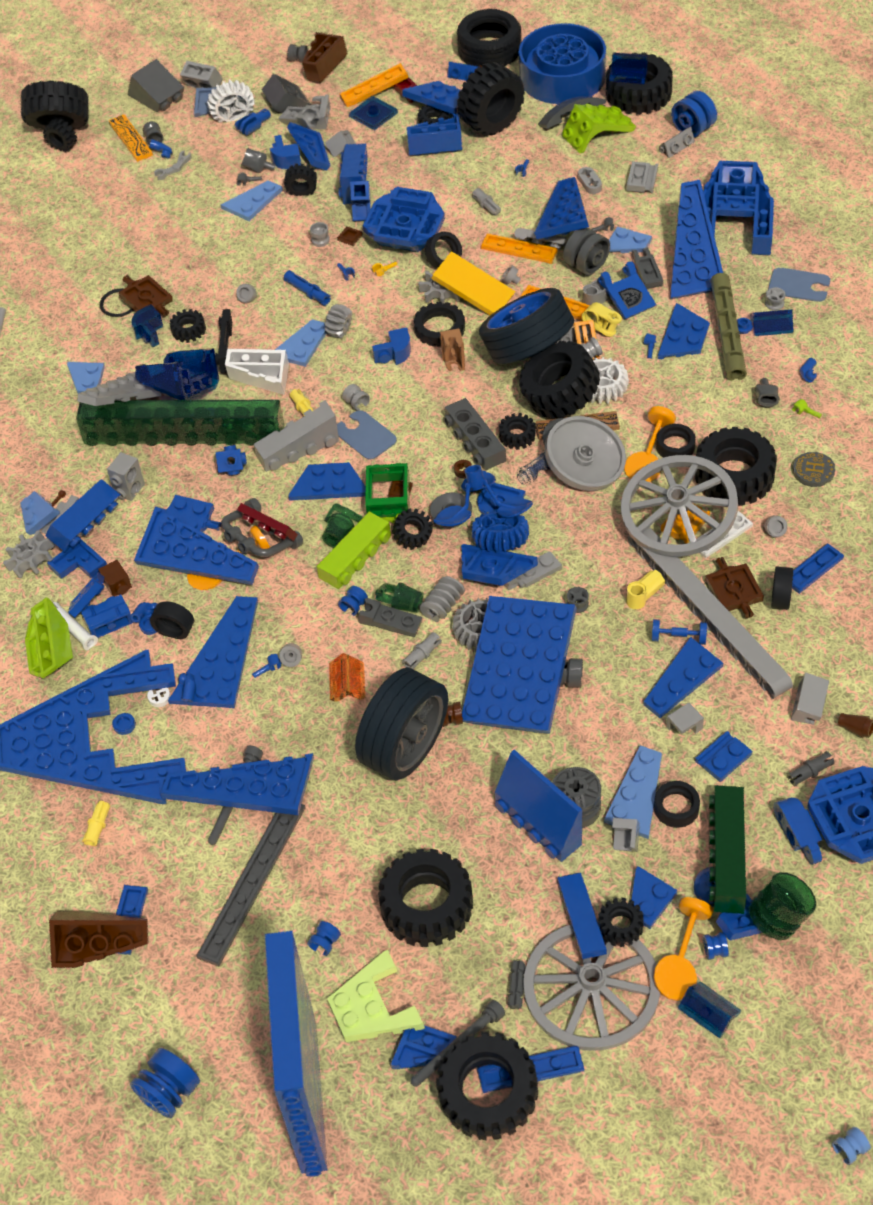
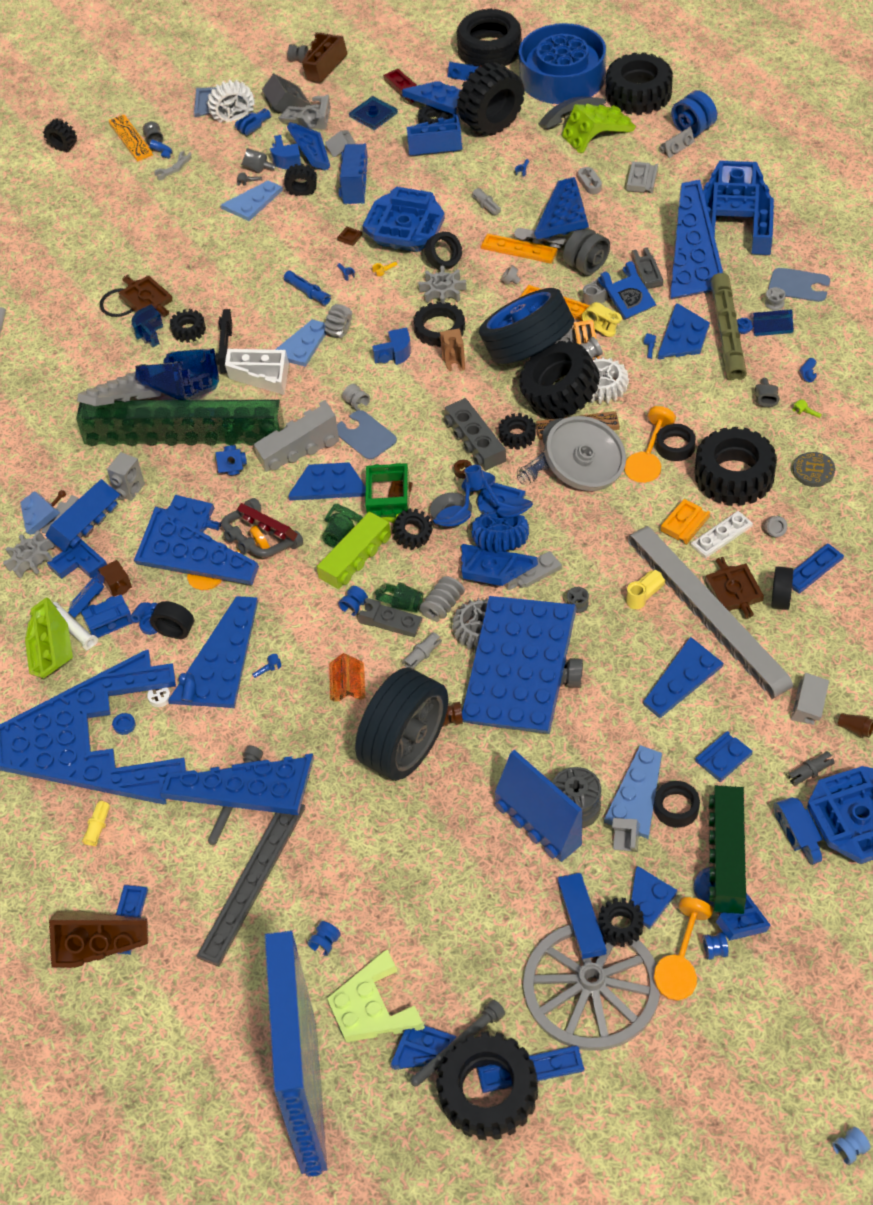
black tyre [21,80,89,130] -> none
medium blue wing [67,362,105,393] -> none
dark grey slope [128,59,184,113] -> none
blue wheel [130,1048,201,1119] -> none
light grey brick [180,61,223,88] -> none
light grey tile [236,284,257,303] -> none
light grey tile [279,643,303,667] -> none
light yellow axle [290,389,314,415] -> none
light grey wheel [310,222,330,247] -> none
light orange tile [340,63,409,107] -> none
blue brick [350,181,371,221] -> none
black tyre [378,849,473,947] -> none
yellow tile [431,251,515,315] -> none
dark grey axle [507,960,525,1009] -> none
dark grey hand [591,217,614,232] -> none
clear blue panel [609,52,648,84] -> none
medium blue wing [609,226,652,253] -> none
light grey wheel [621,455,738,557] -> none
blue wheel [652,619,707,645] -> none
light grey panel [667,703,704,734] -> none
panel [678,982,741,1038] -> none
clear green wheel [749,872,817,940] -> none

